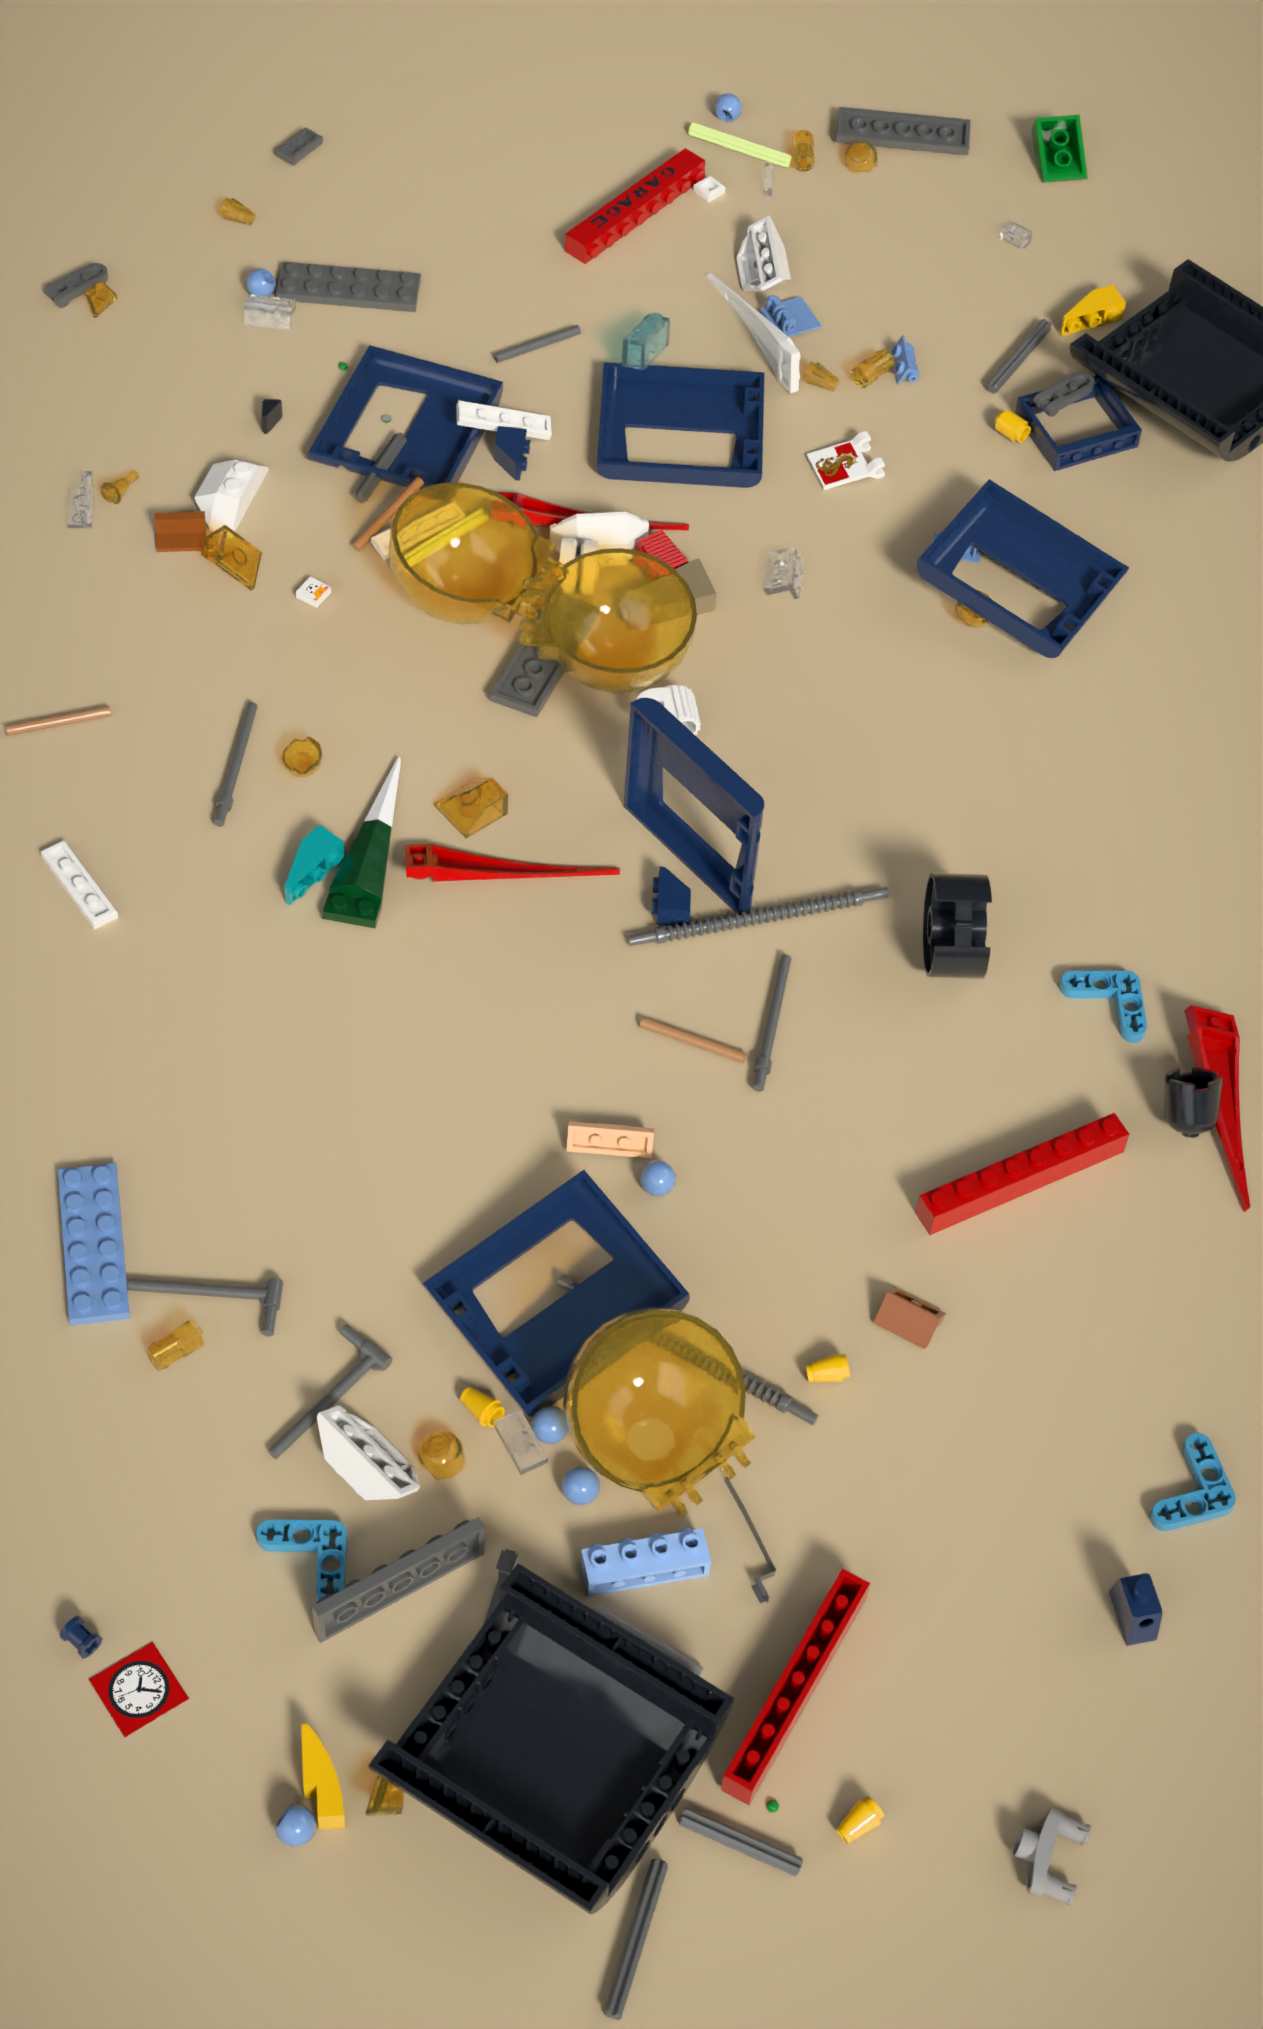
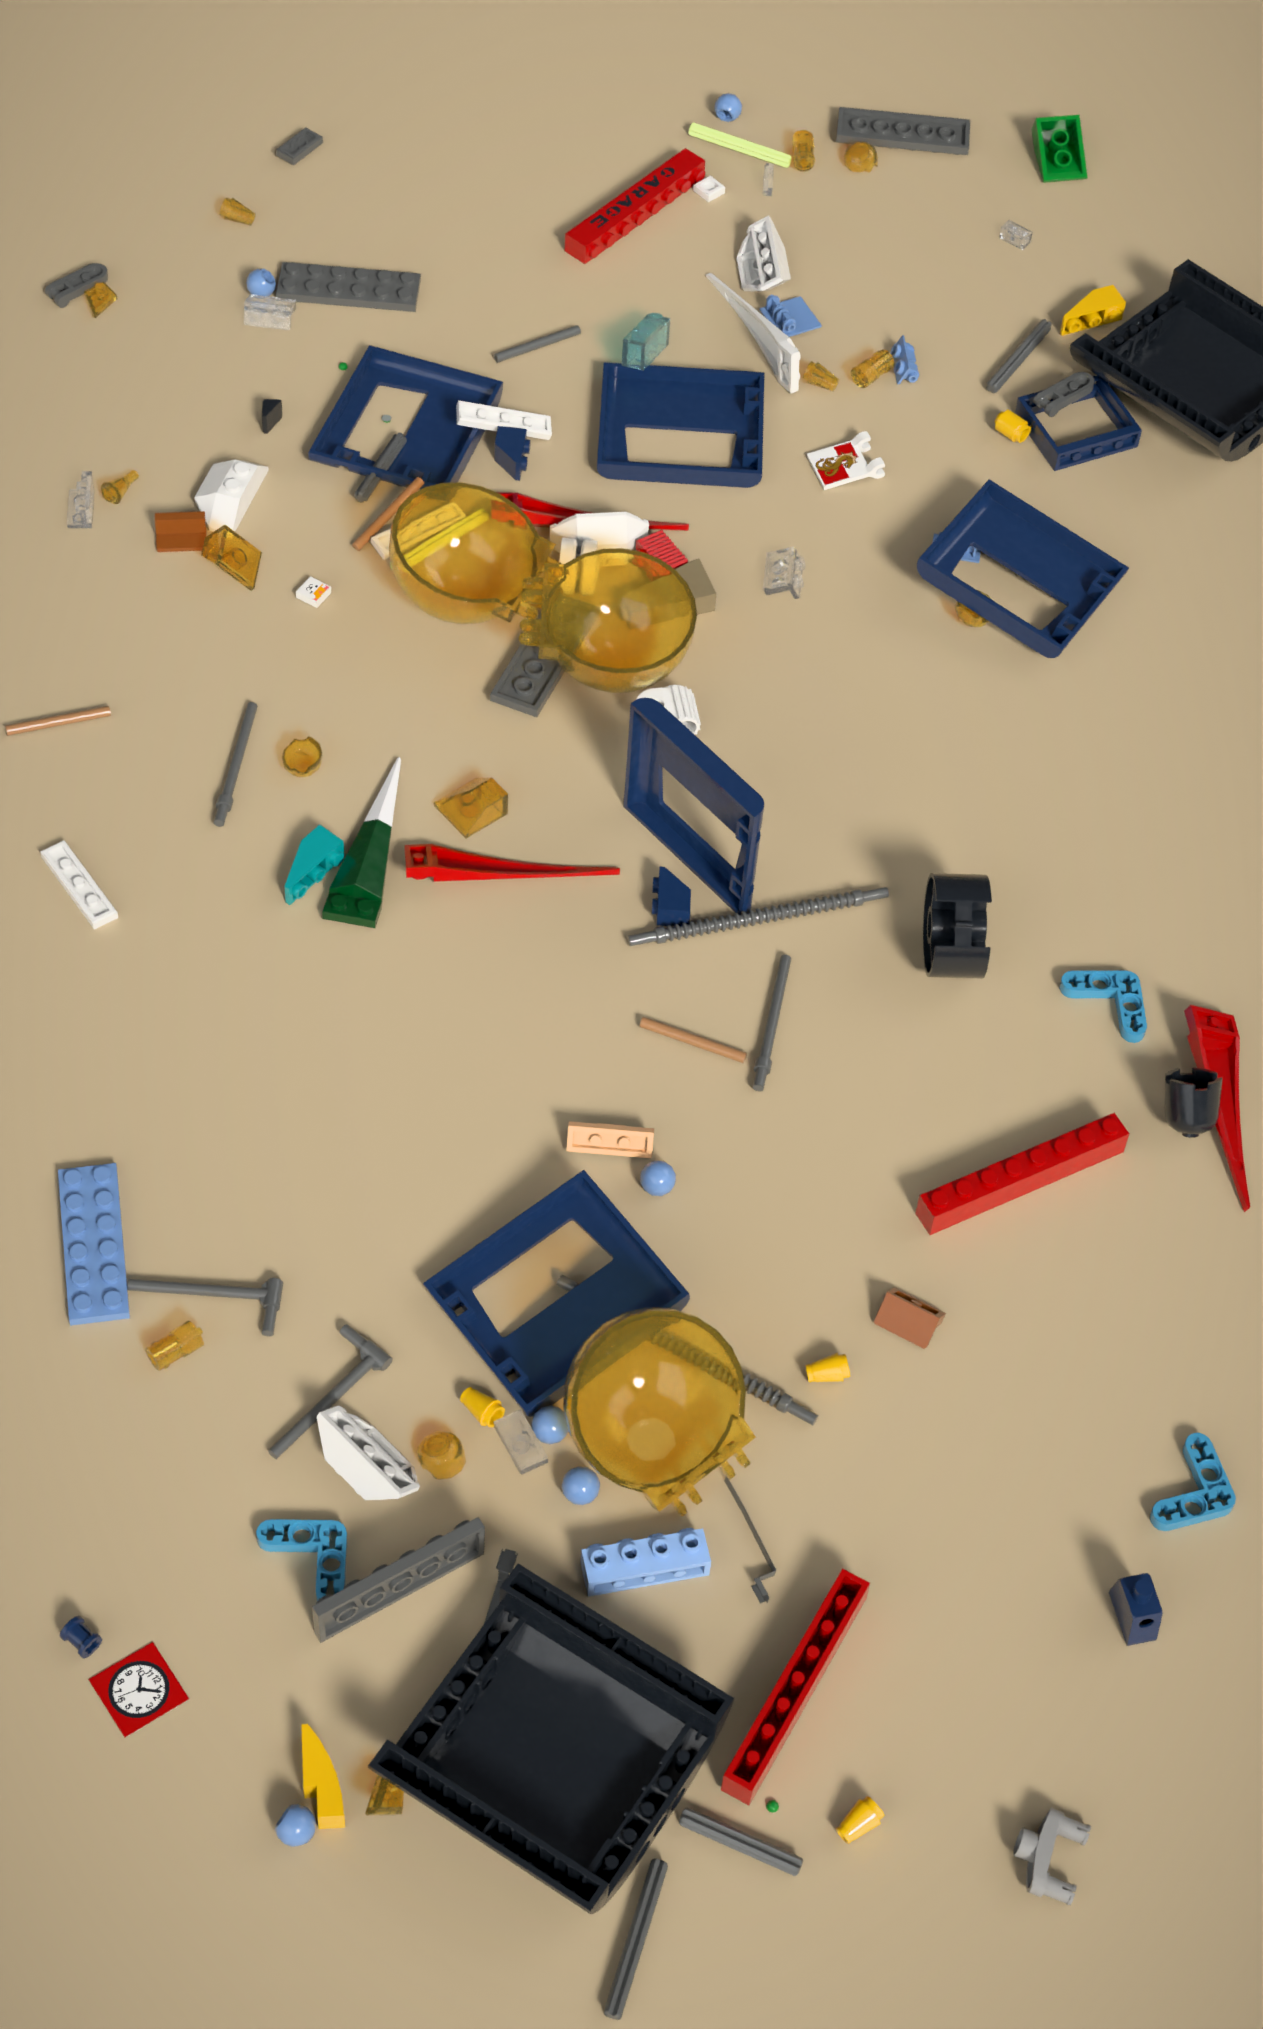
light grey piece [592,1605,704,1676] -> none

